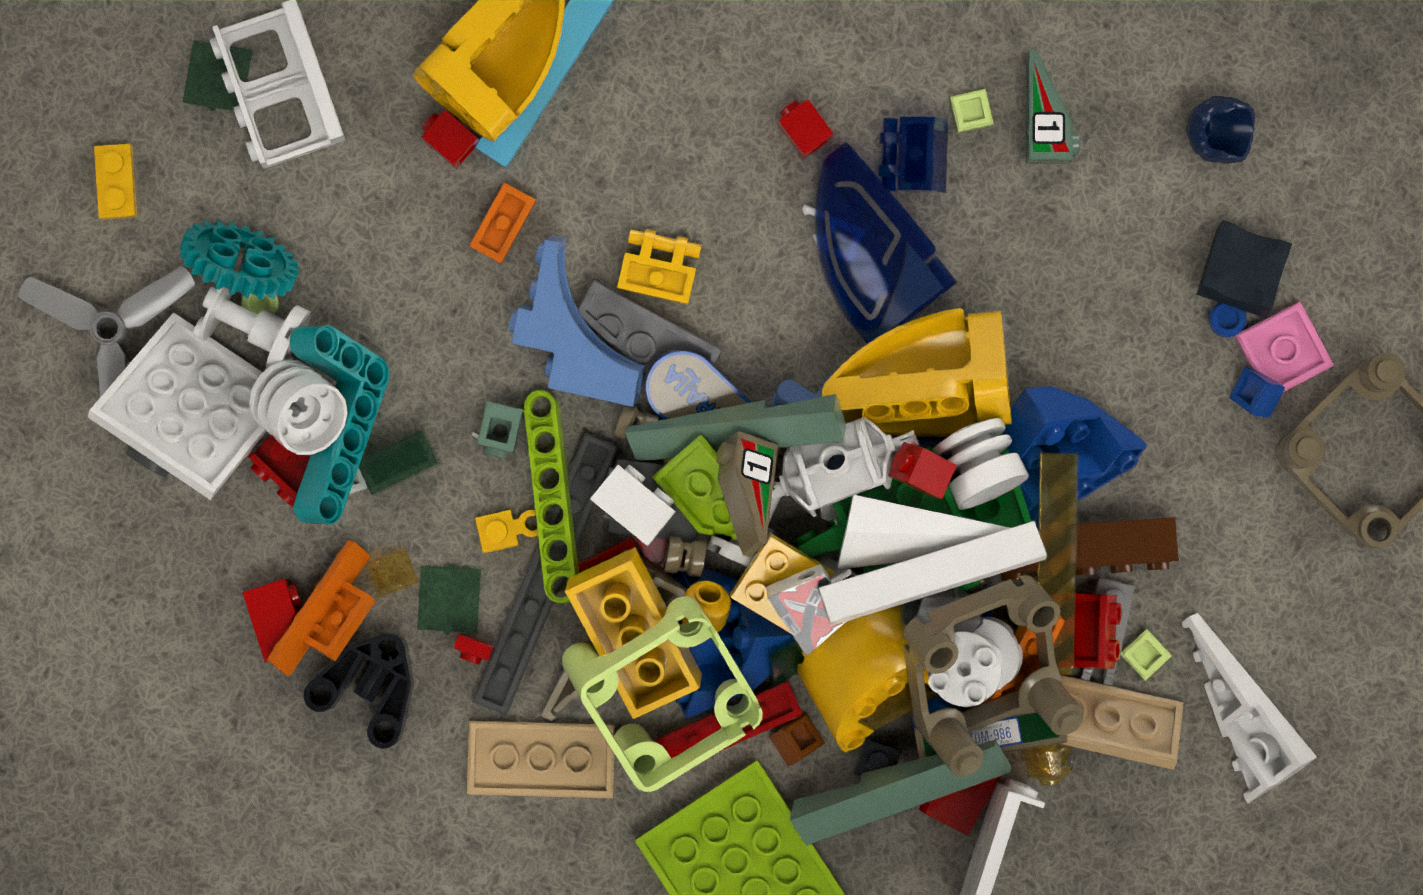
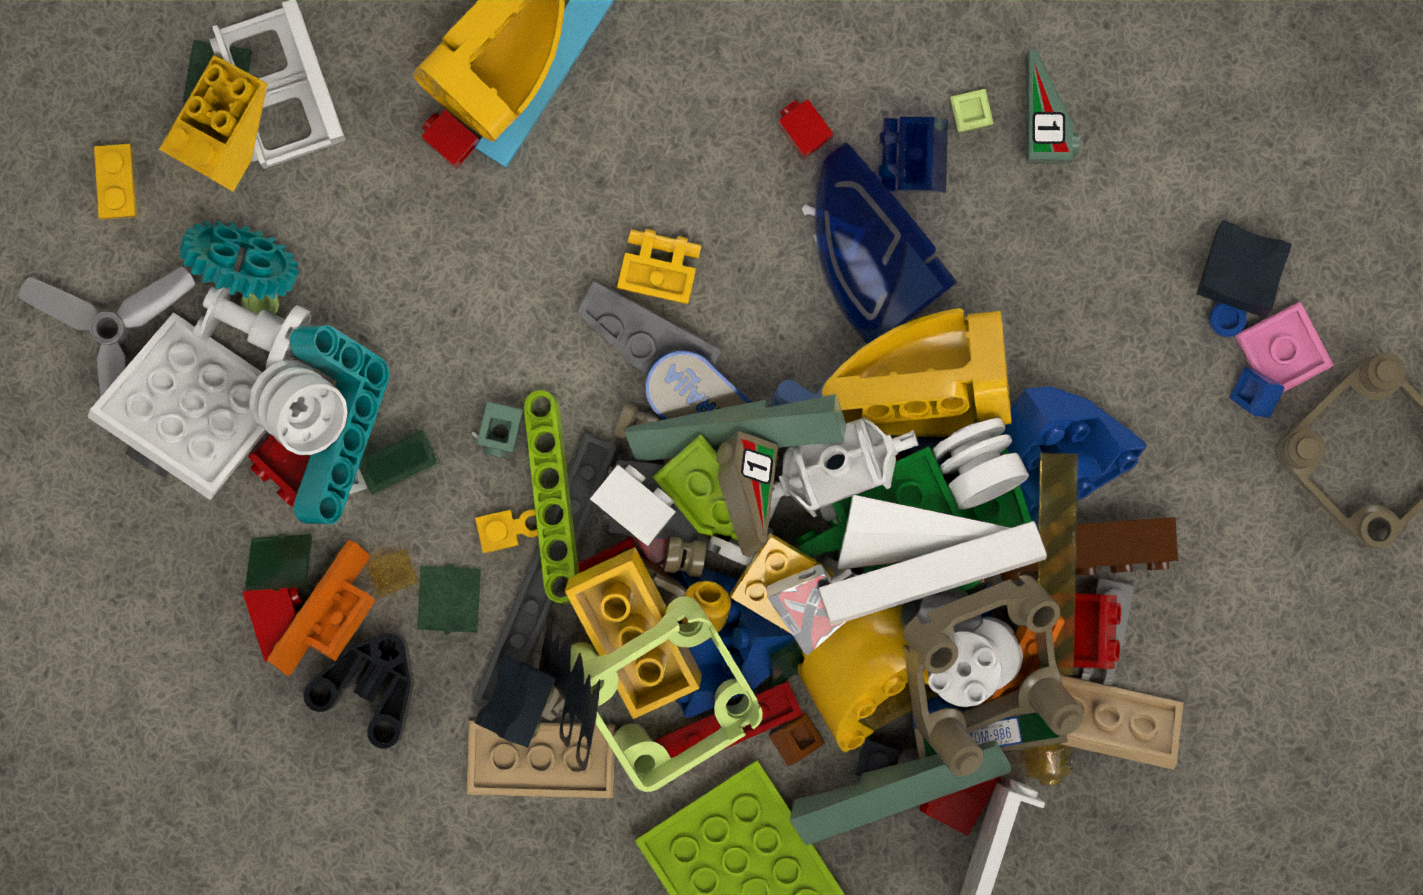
red plate [454,634,495,665] -> none
orange plate [469,182,537,265] -> none
medium blue arch [509,235,646,407] -> none
red brick [888,442,957,499] -> none
yellowish green tile [1121,629,1172,681] -> none
white wedge [1182,613,1317,803] -> none
dark blue hair [1186,96,1255,164] -> none
none -> yellow slope [159,55,268,192]
none -> clear green piece [245,534,312,591]
none -> black brick [475,655,556,748]
none -> black piece [538,616,600,771]

